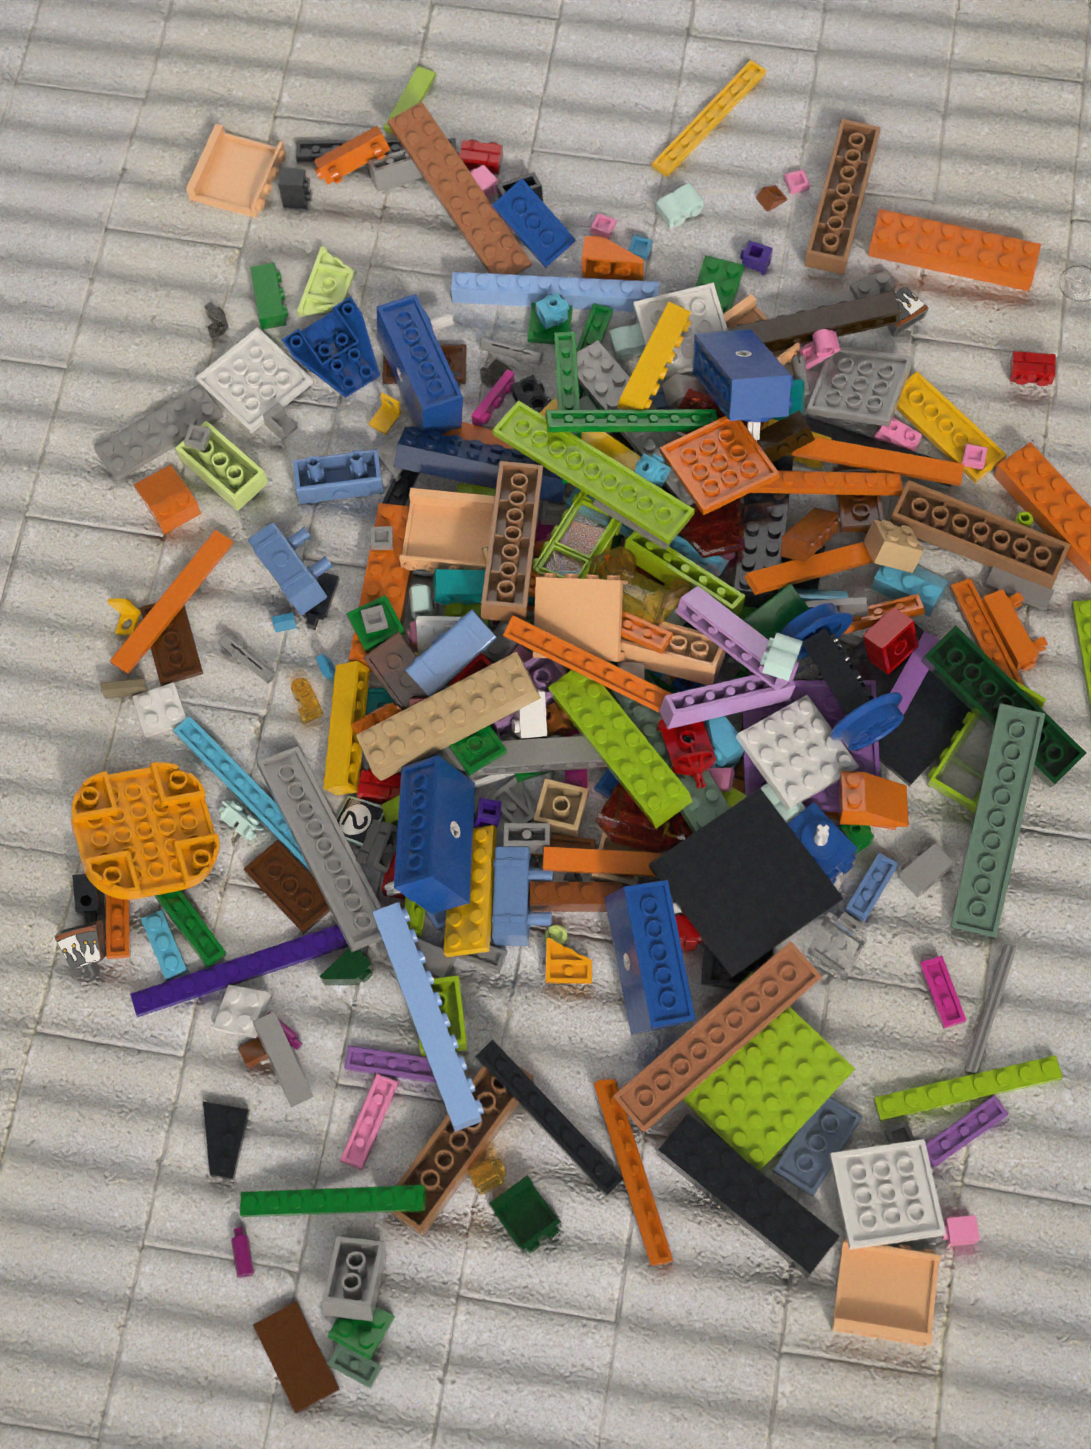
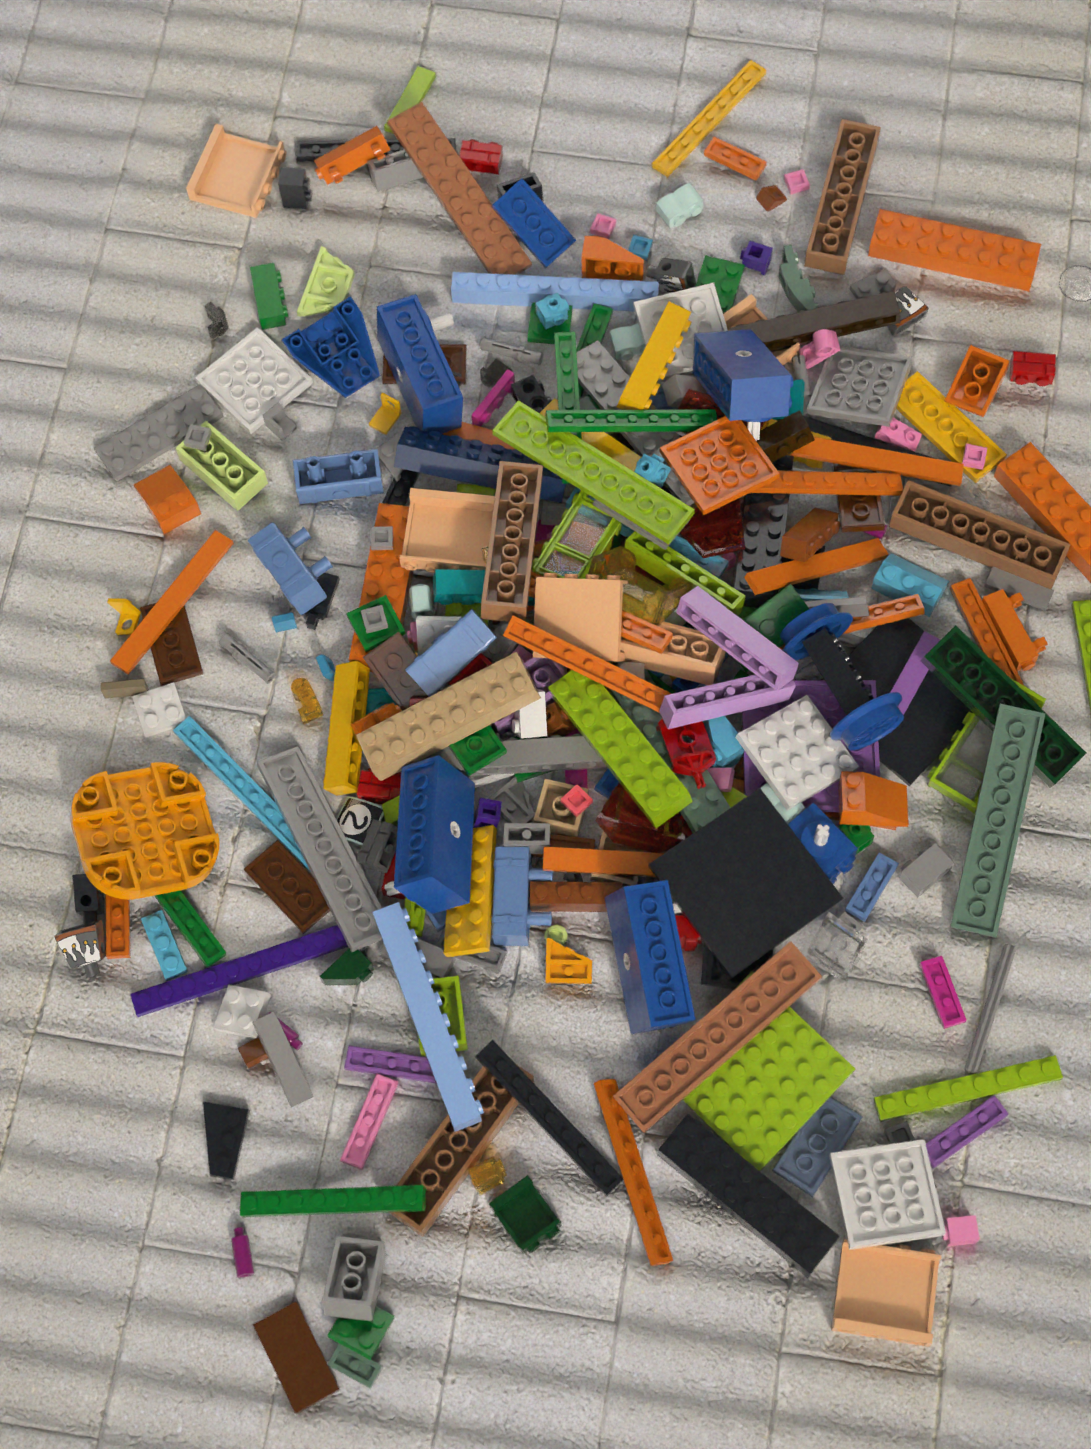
light aqua hinge [218,800,264,841] -> none
bright pink brick [470,165,499,199] -> none
light aqua brick [760,633,803,681] -> none
tan brick [863,520,924,573] -> none
red brick [863,607,919,674] -> none
lime pin [1016,511,1033,527] -> none
none -> coral plate [561,784,593,817]
none -> dark grey torso [646,258,696,294]
none -> orange plate [704,137,767,181]
none -> sand green slope [778,244,819,312]
none -> orange slope [944,345,1010,418]

